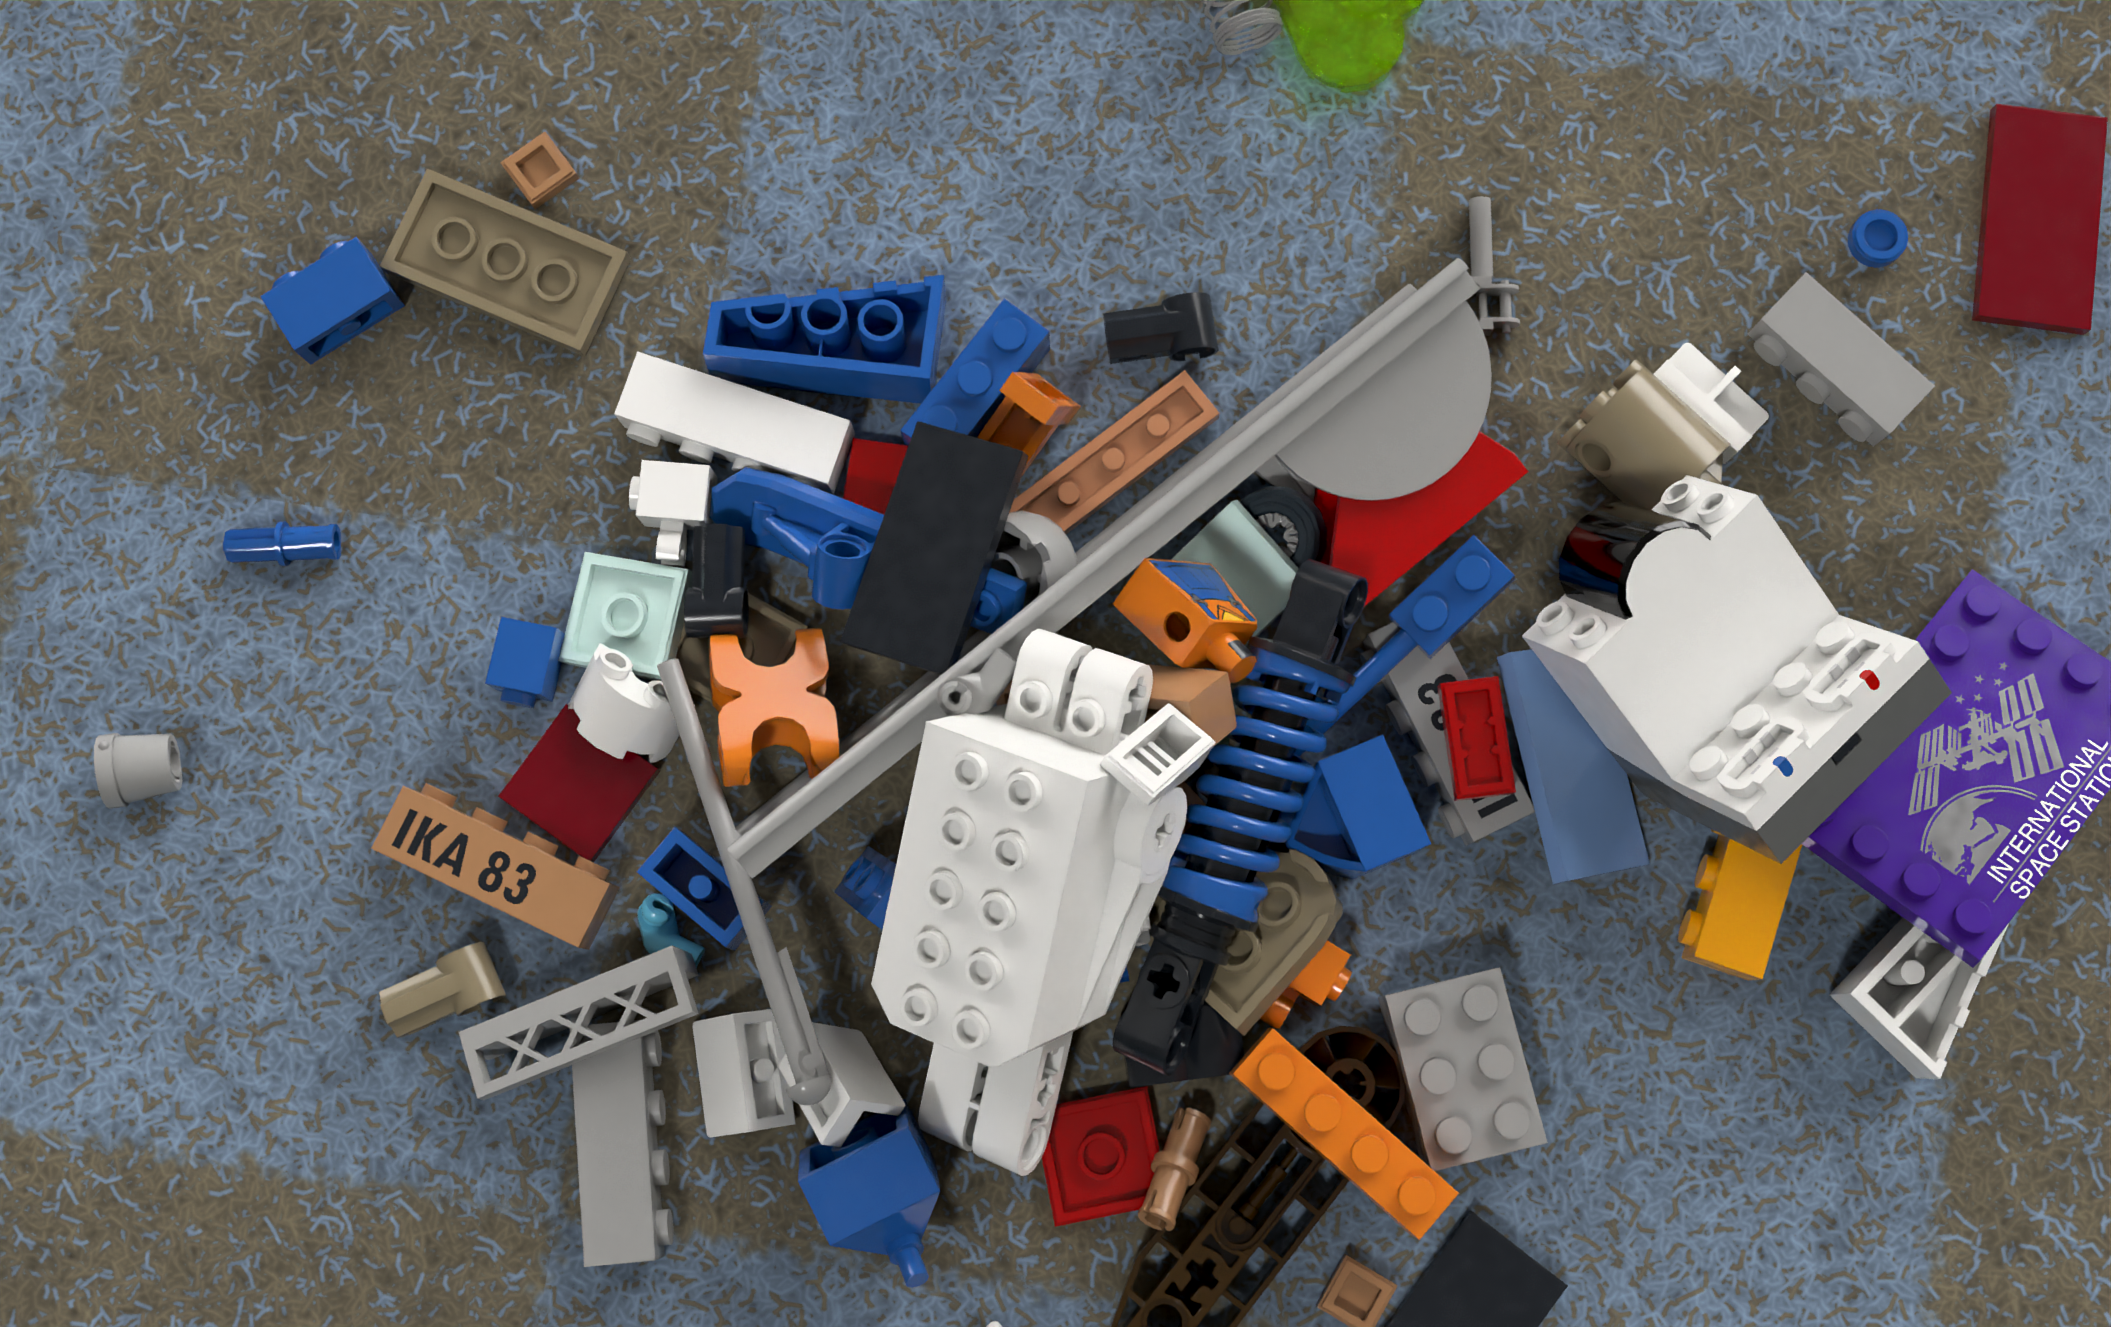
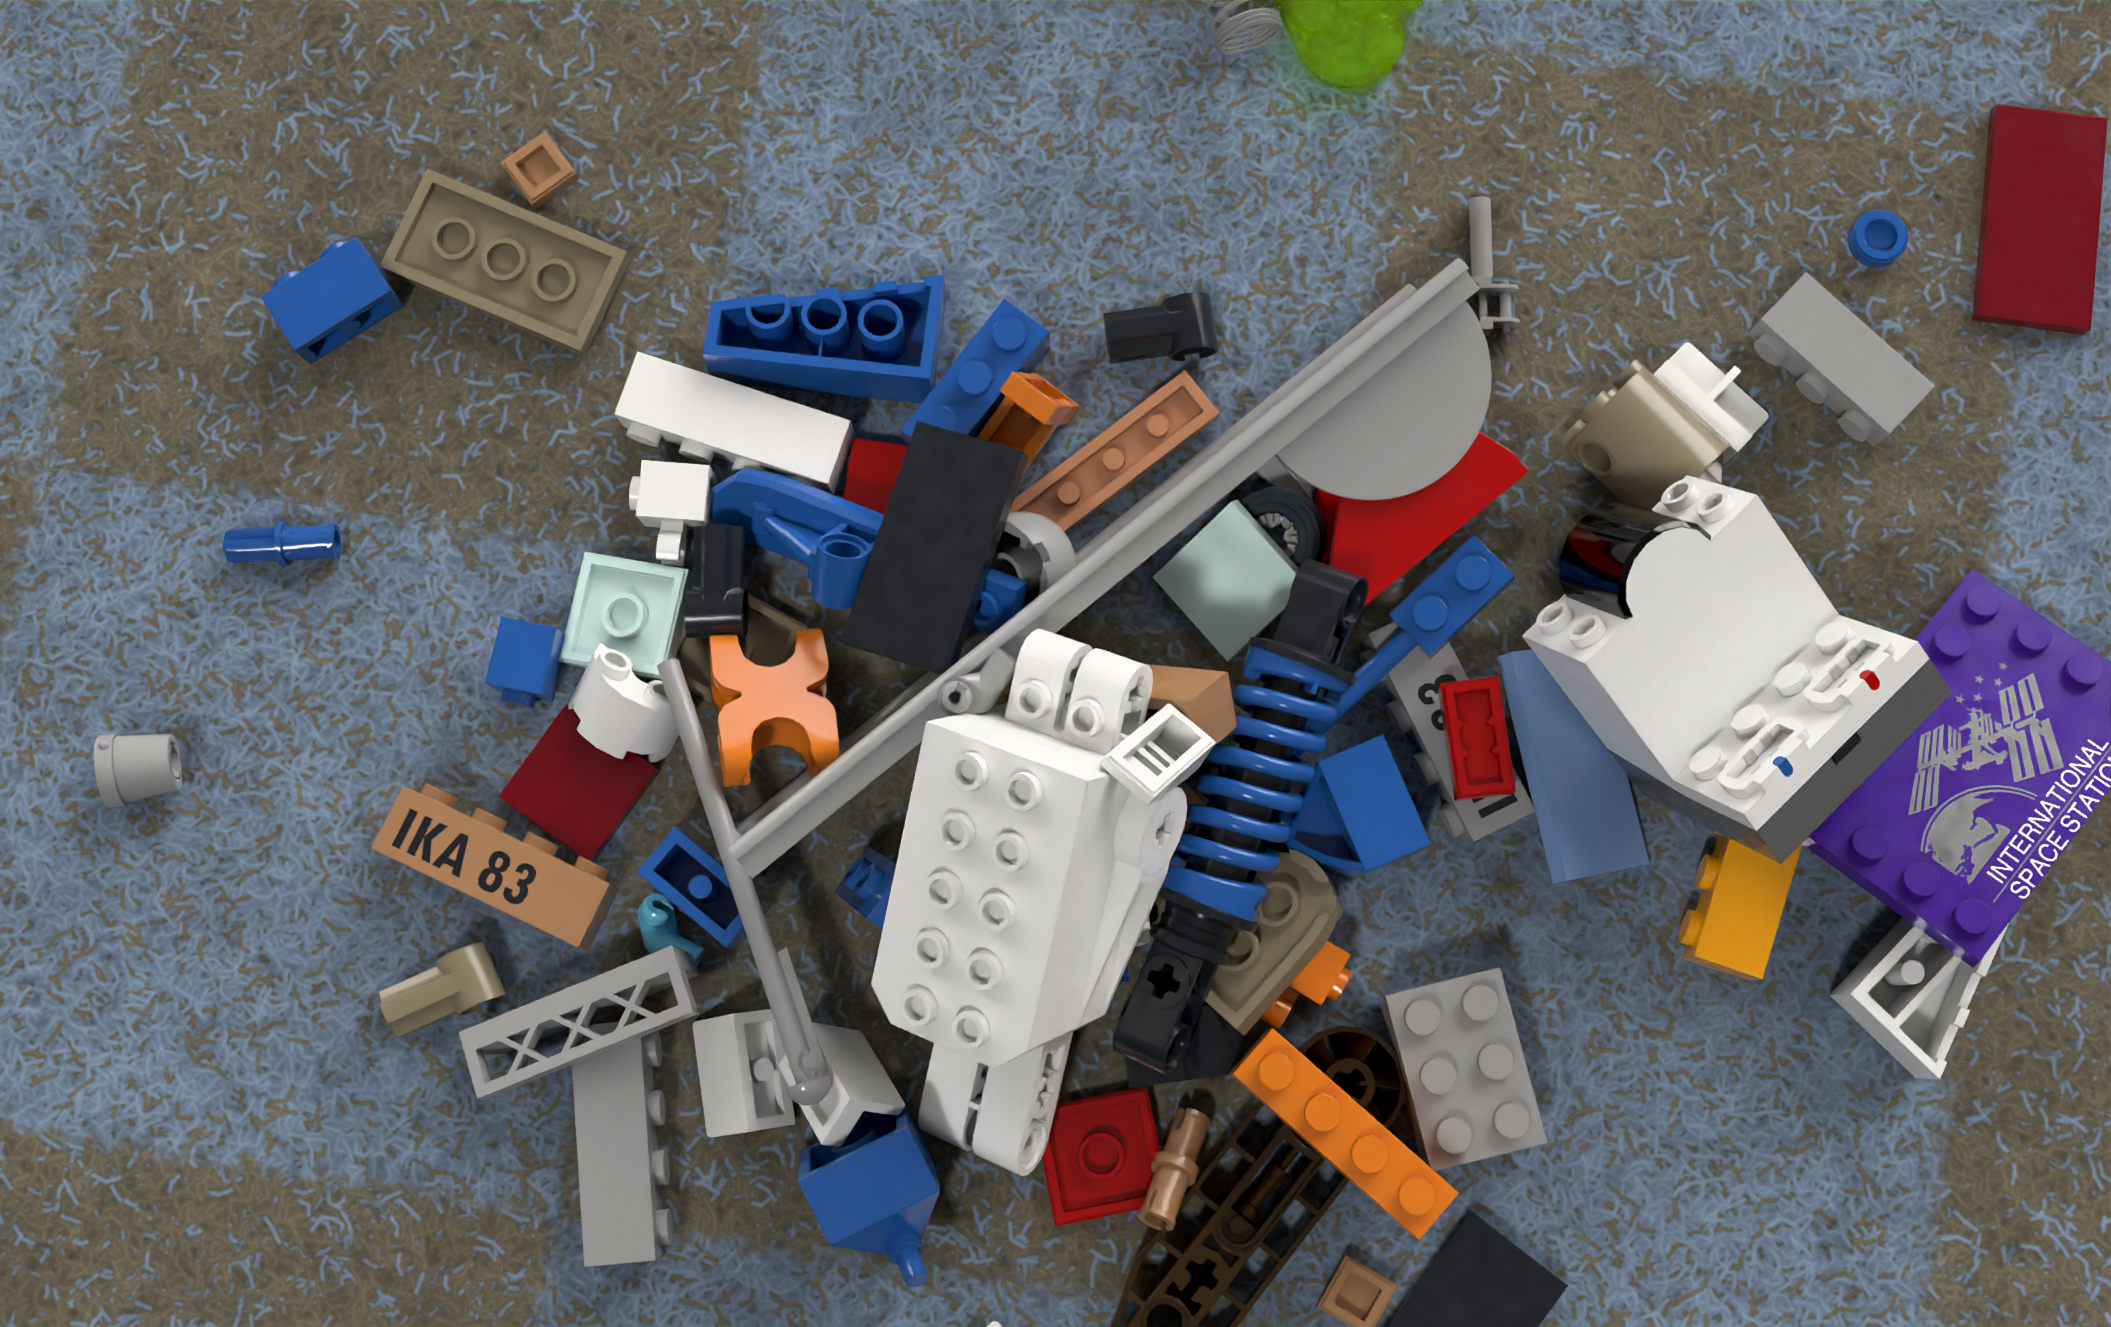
orange torso [1113,558,1257,683] -> none

